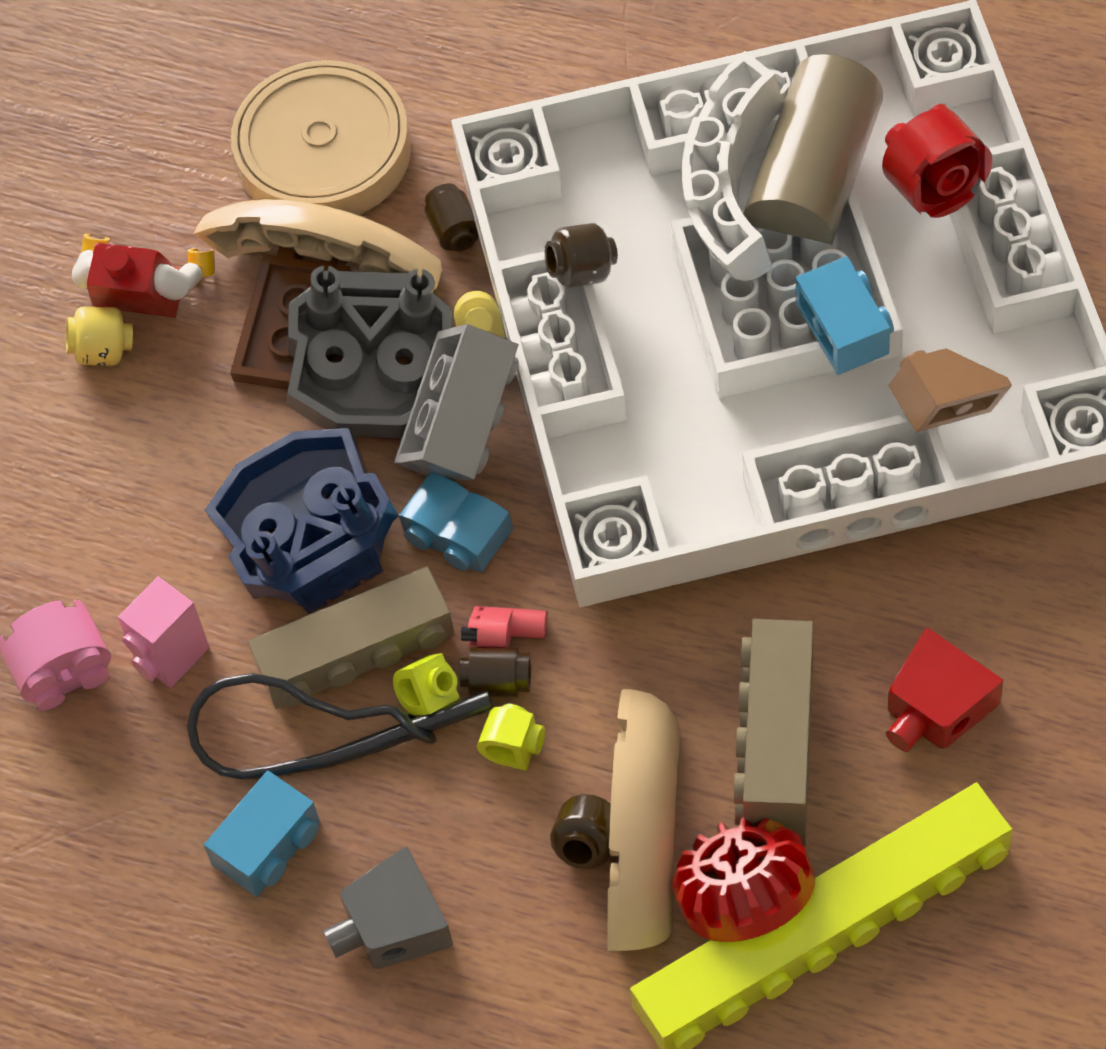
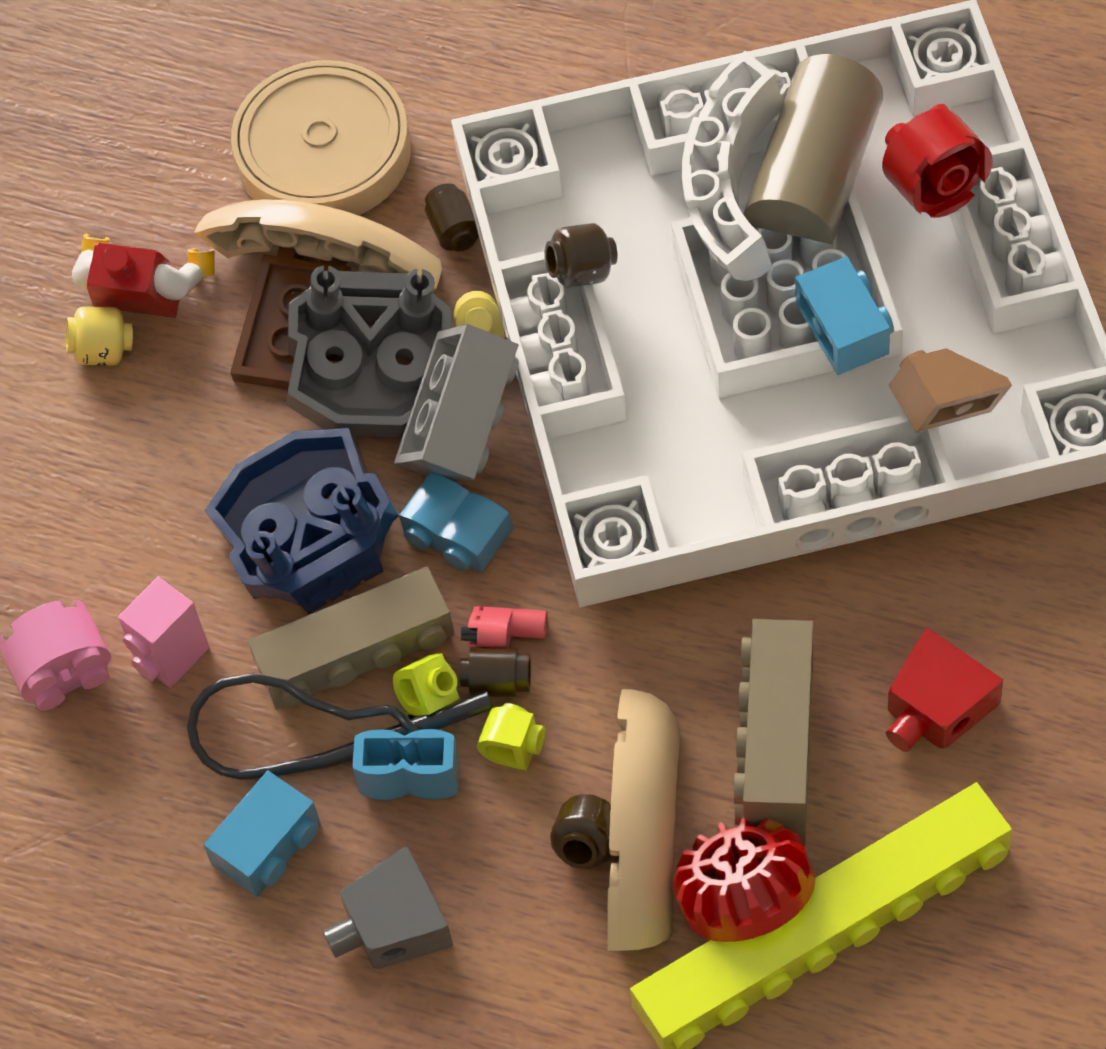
none -> dark azure brick [352,729,460,800]

